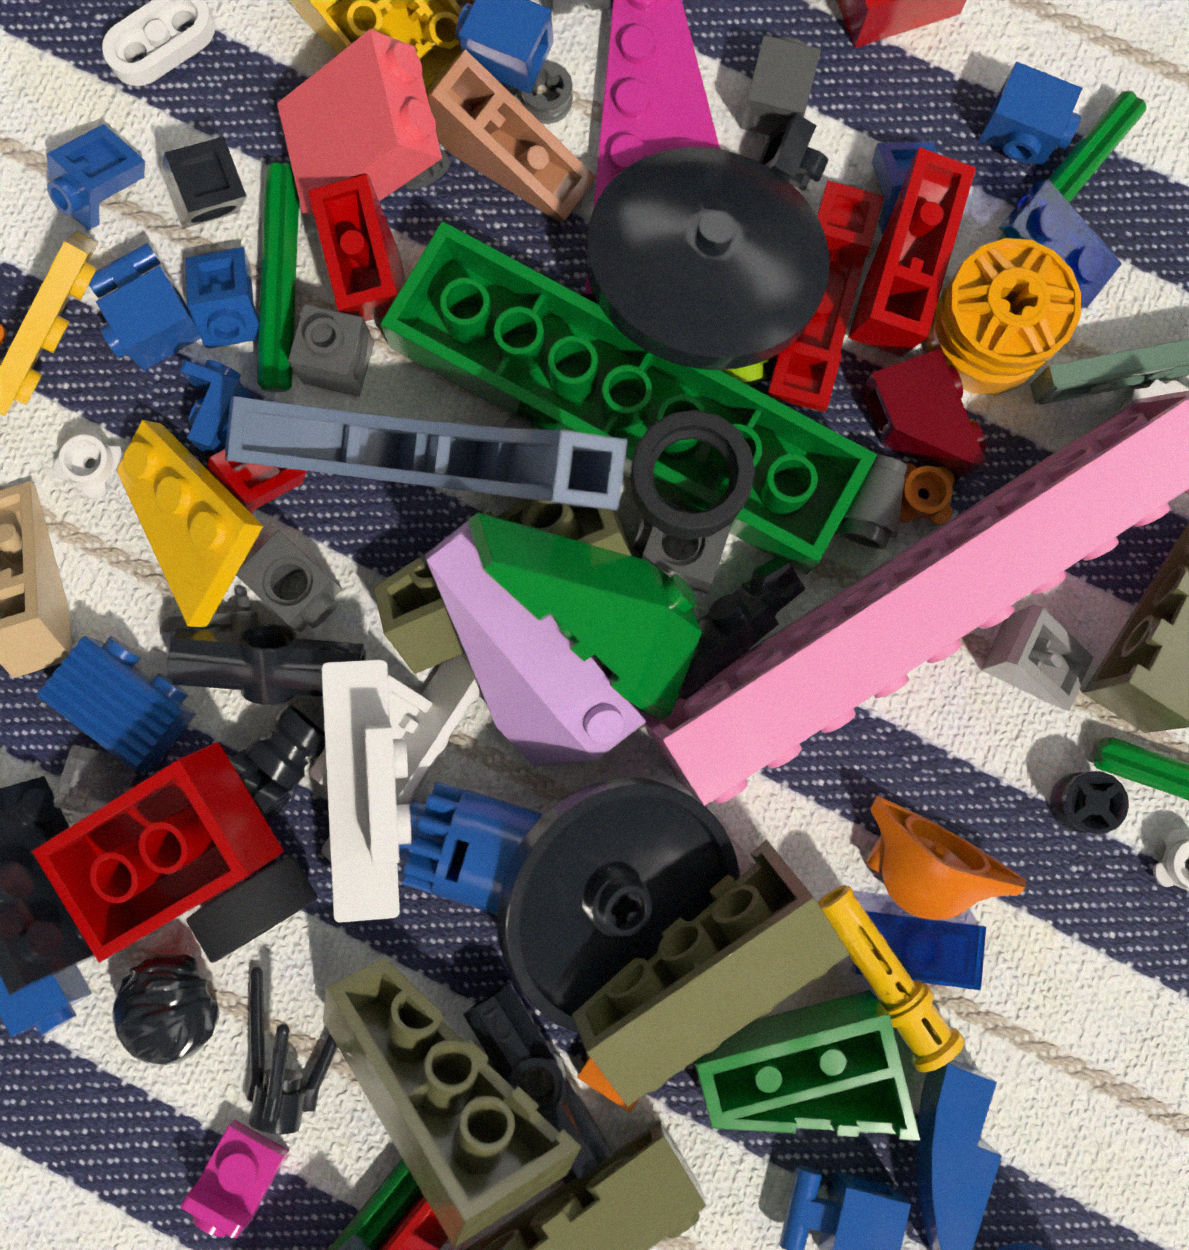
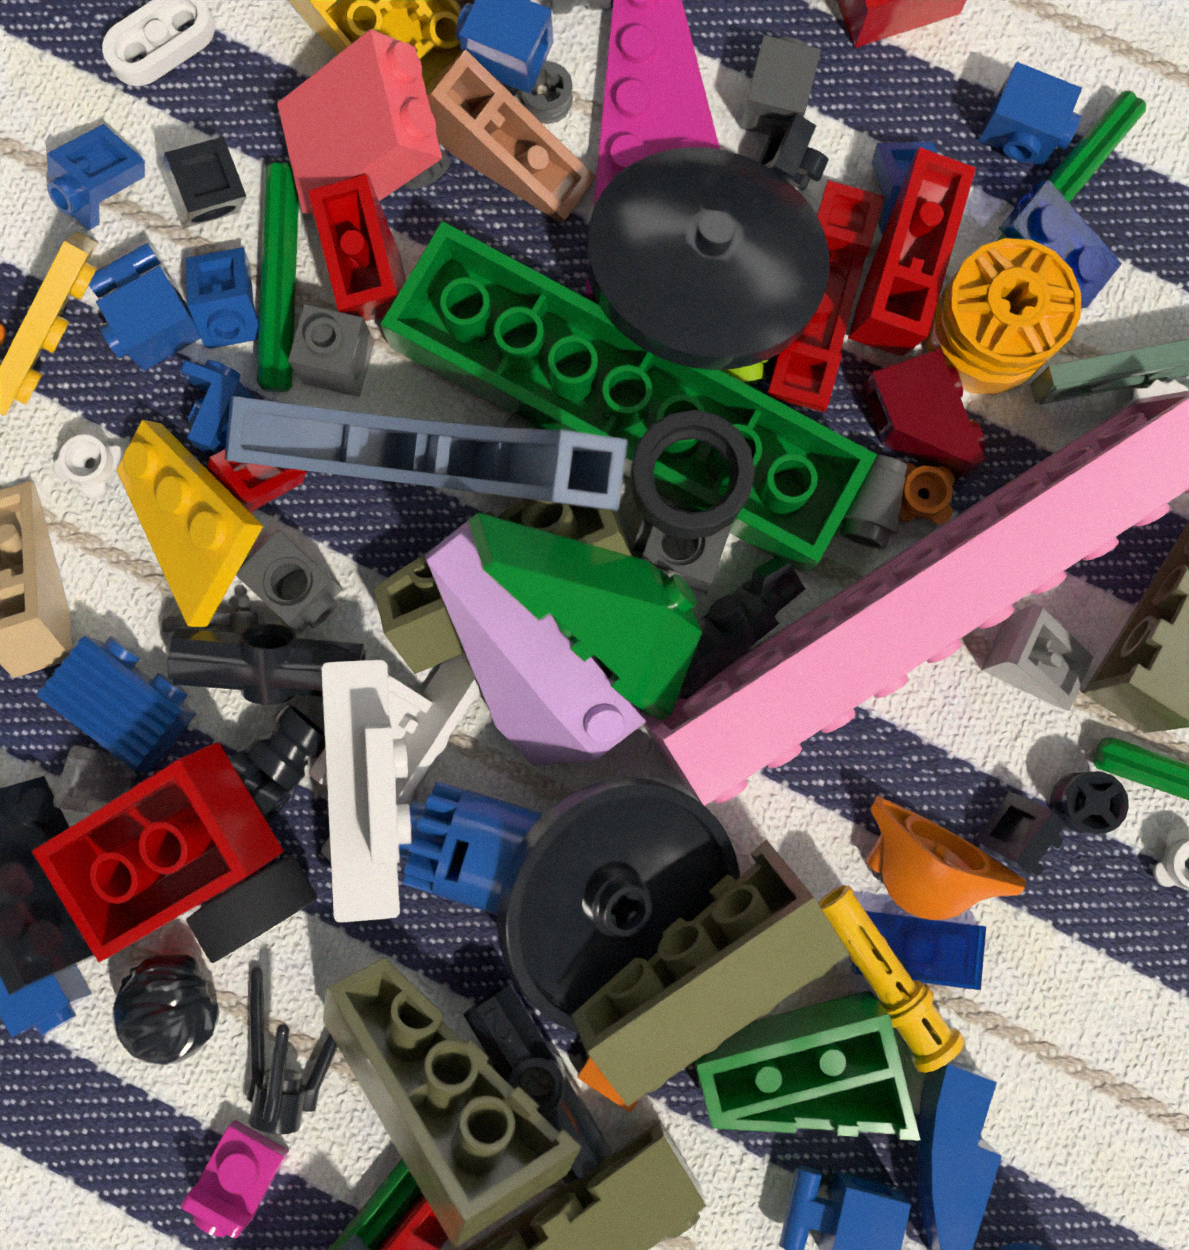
none -> black tile [974,791,1066,875]

